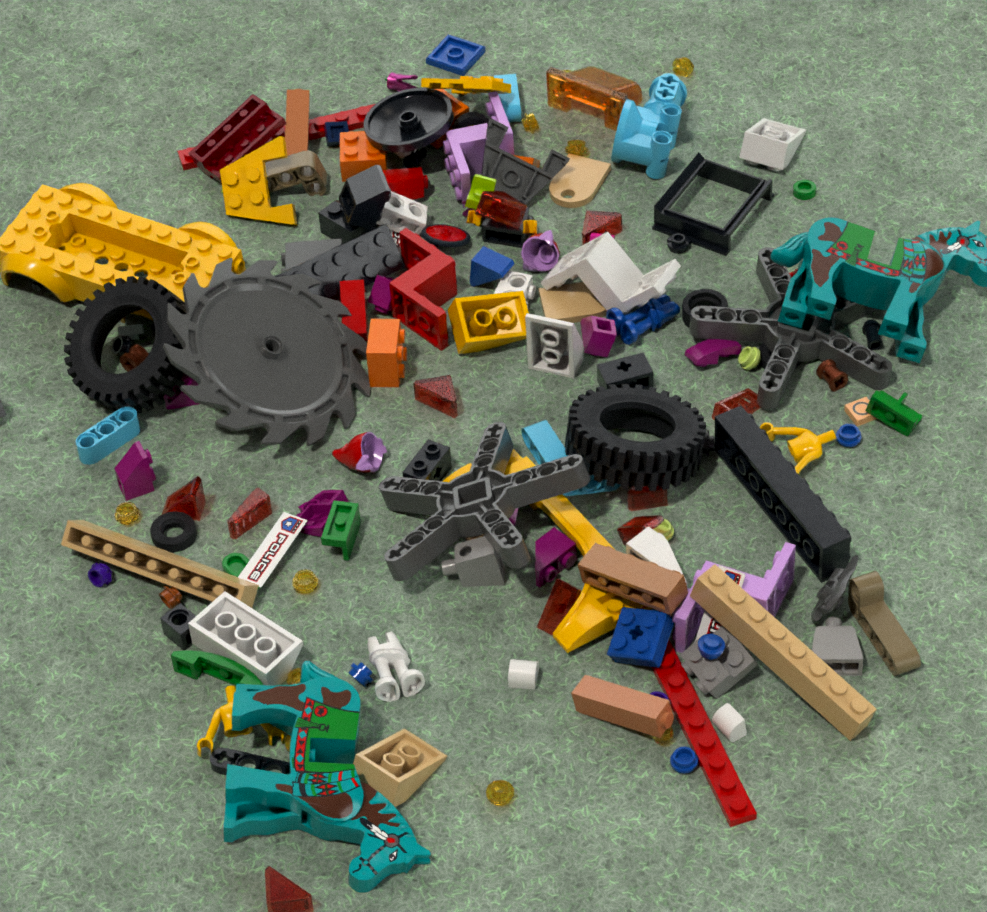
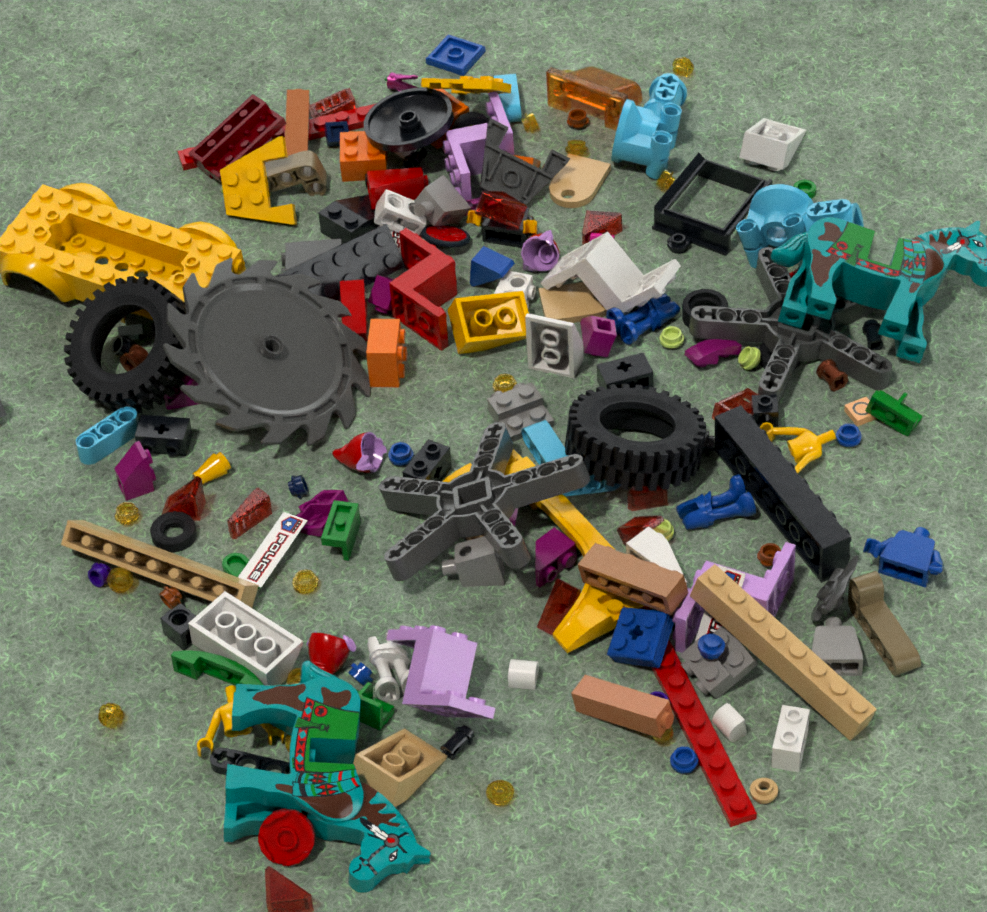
black slope [339,165,391,229] -> none
clear red slope [413,375,458,418] -> none
lime bracket [465,174,496,213] -> none
none -> clear yellow plate [98,702,124,728]
none -> clear yellow plate [107,567,133,593]
none -> black brick [135,415,193,456]
none -> yellow cone [192,452,231,486]
none -> red tile [258,808,315,866]
none -> dark blue plate [288,475,308,499]
none -> red hat [306,632,357,675]
none -> clear red slope [310,88,356,119]
none -> green panel [357,682,395,730]
none -> lavender bracket [386,625,495,719]
none -> blue plate [388,442,414,466]
none -> light grey torso [414,175,471,226]
none -> black pin [440,725,475,760]
none -> light grey plate [487,382,554,442]
none -> clear yellow plate [493,373,517,393]
none -> dark orange plate [567,109,589,128]
none -> clear yellow plate [655,169,675,191]
none -> yellowish green plate [660,326,684,348]
none -> blue piece [676,474,756,530]
none -> medium azure piece [736,184,864,268]
none -> tan plate [750,778,778,804]
none -> black brick [751,394,779,427]
none -> dark orange plate [757,543,781,567]
none -> white brick [772,705,810,772]
none -> blue torso [863,527,944,588]

